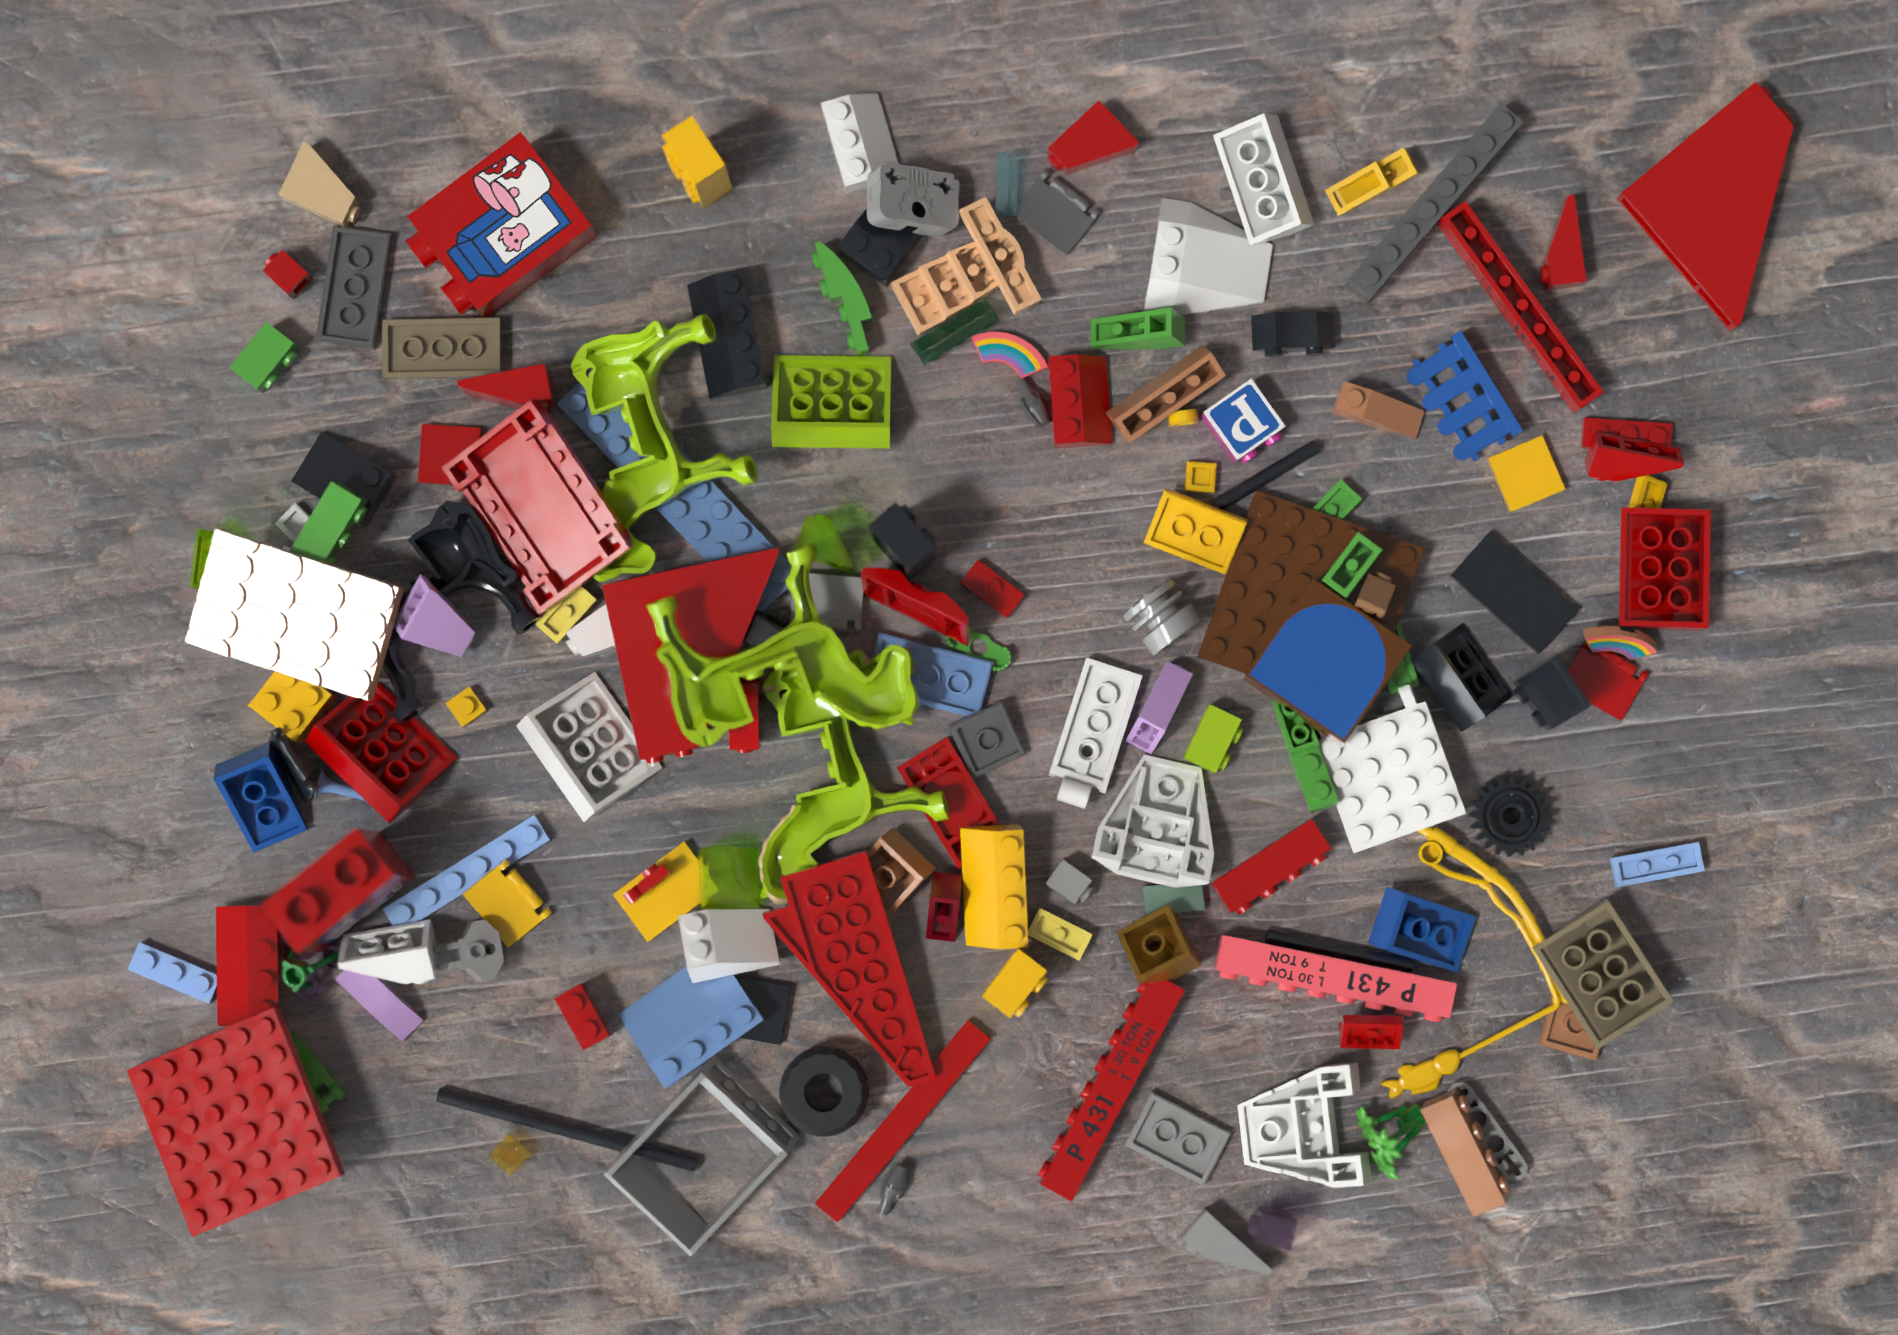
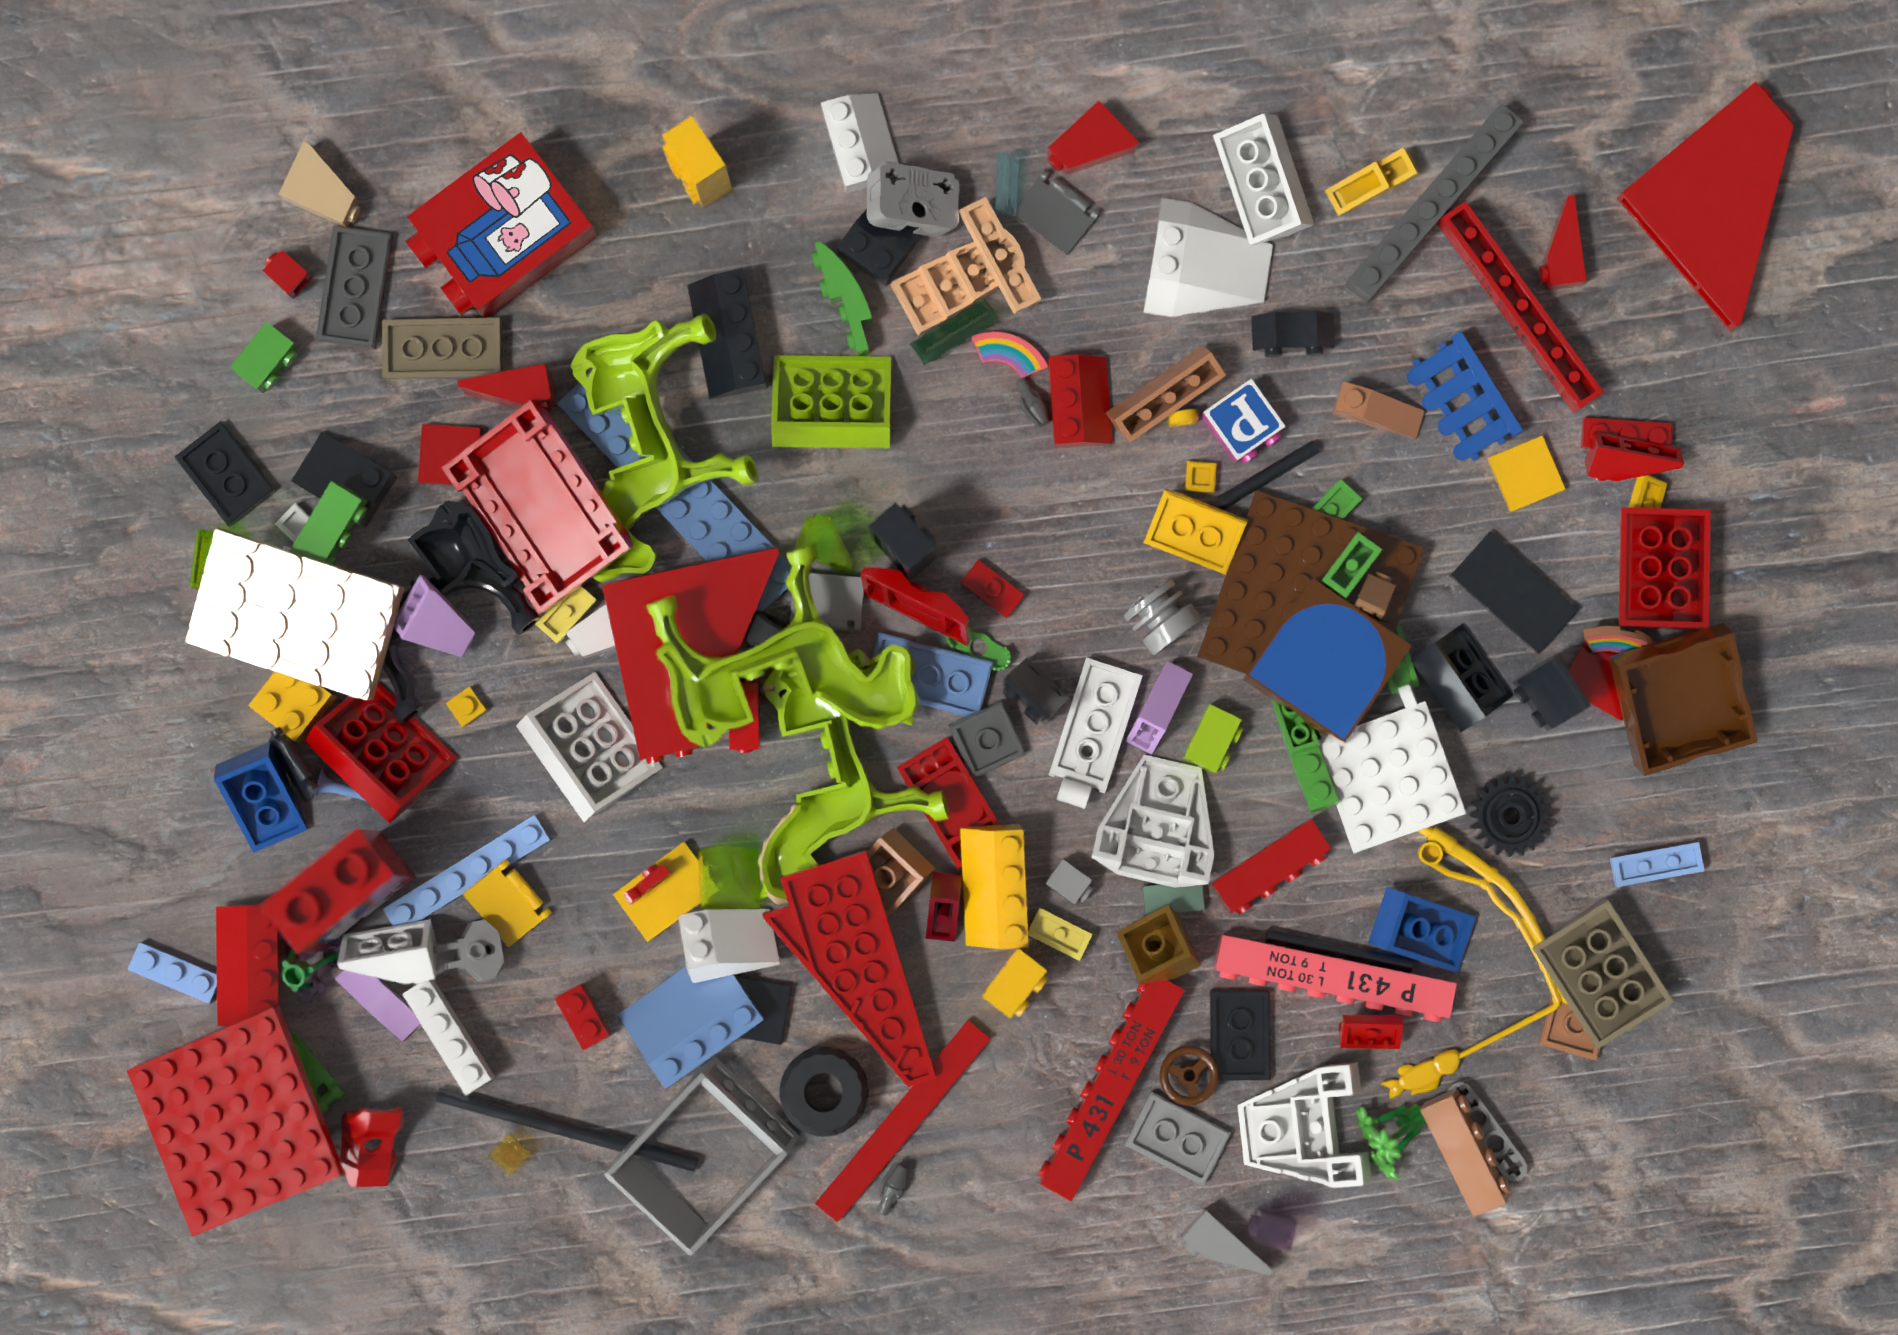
bright green slope [1090,307,1185,350] -> none
none -> black tile [174,421,276,527]
none -> red piece [340,1107,404,1187]
none -> white brick [402,979,496,1095]
none -> black slope [1002,657,1069,725]
none -> reddish brown piece [1160,1046,1219,1105]
none -> black tile [1209,990,1271,1081]
none -> reddish brown tile [1609,623,1758,776]

